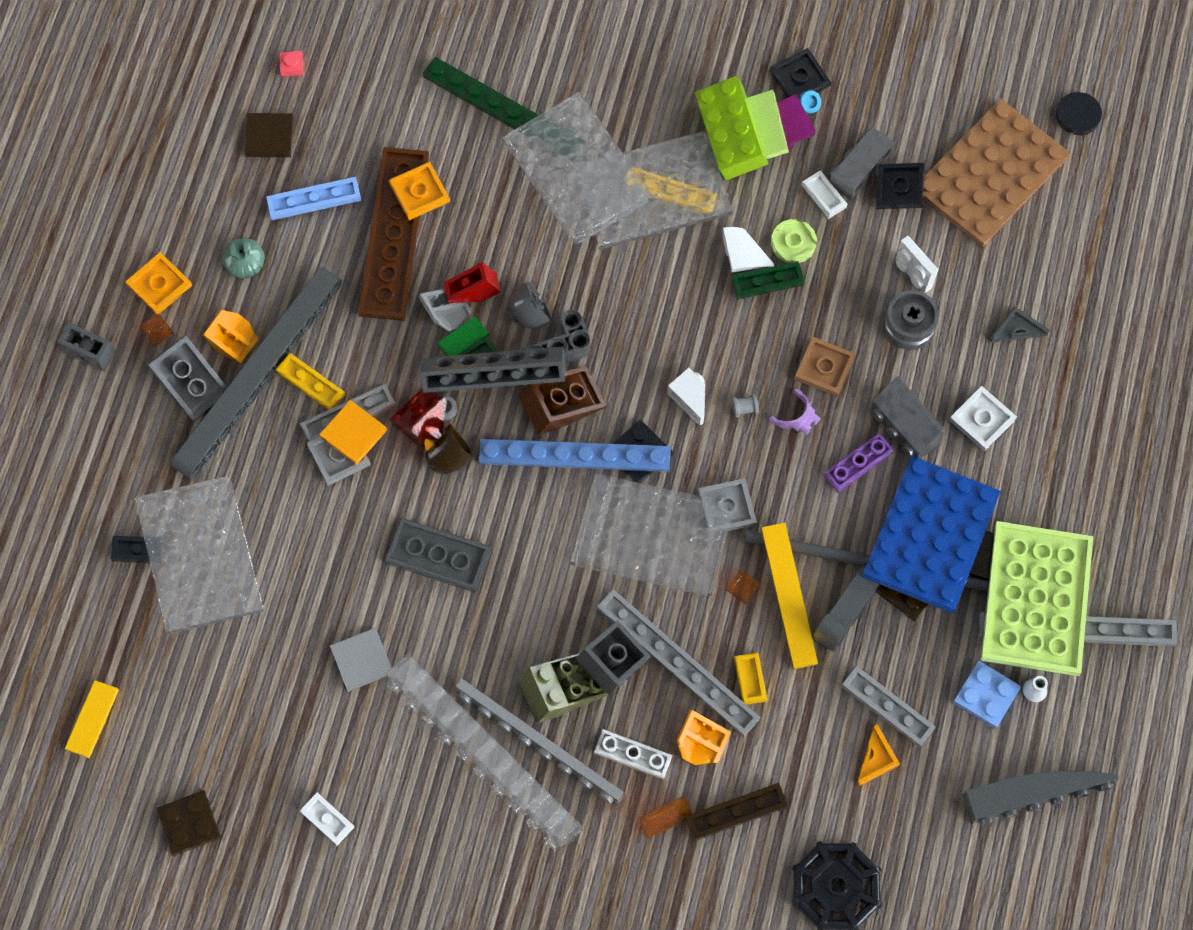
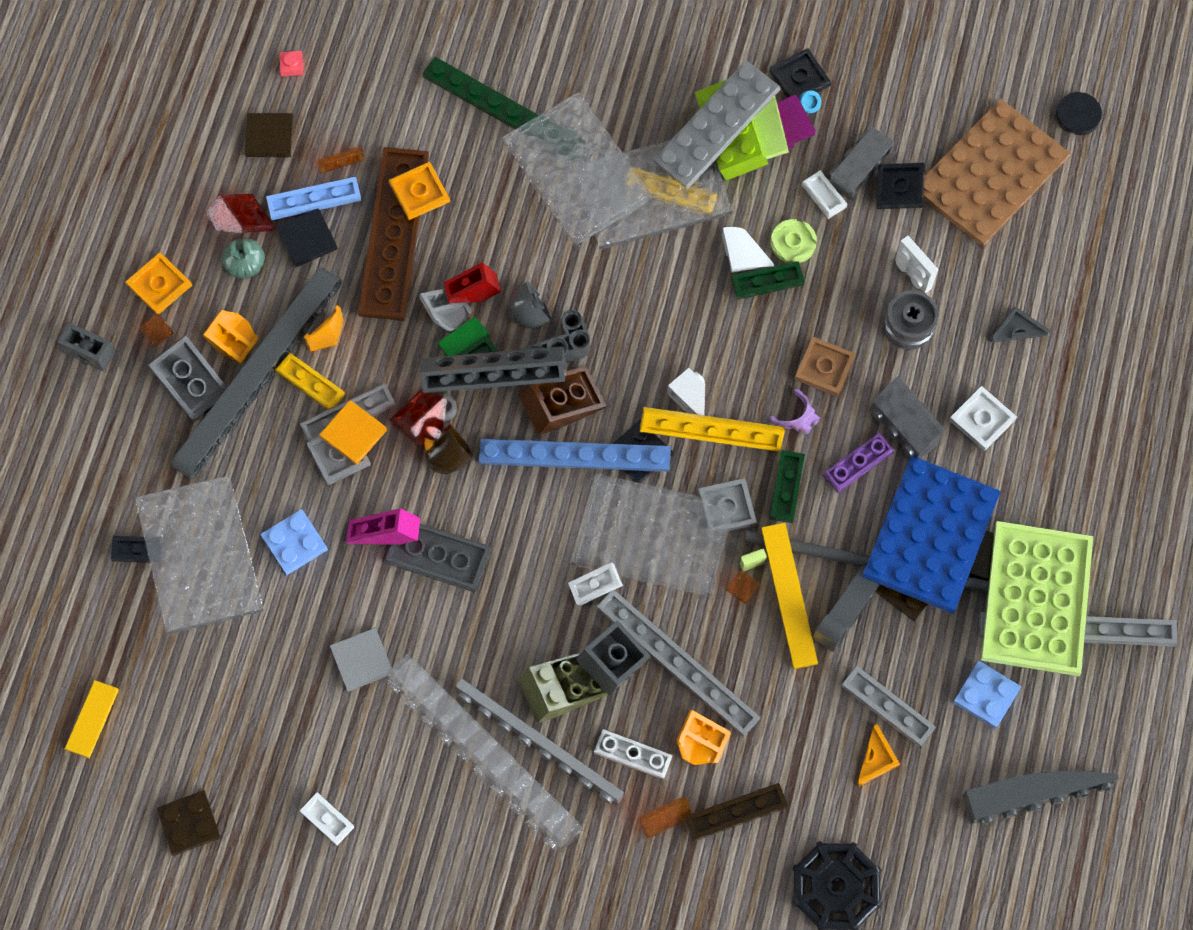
light grey bush [732,393,759,418] -> none
yellow tile [734,653,767,705] -> none
white cone [1023,676,1048,702] -> none
none -> clear red slope [206,193,275,233]
none -> light blue plate [261,509,328,575]
none -> black tile [277,209,338,267]
none -> light orange slope [304,305,344,352]
none -> clear orange slope [317,146,364,173]
none -> dark pink slope [346,508,421,545]
none -> white plate [568,563,623,606]
none -> yellow tile [640,407,785,452]
none -> light grey plate [653,60,781,190]
none -> yellowish green tile [740,549,767,572]
none -> dark green plate [770,450,805,524]

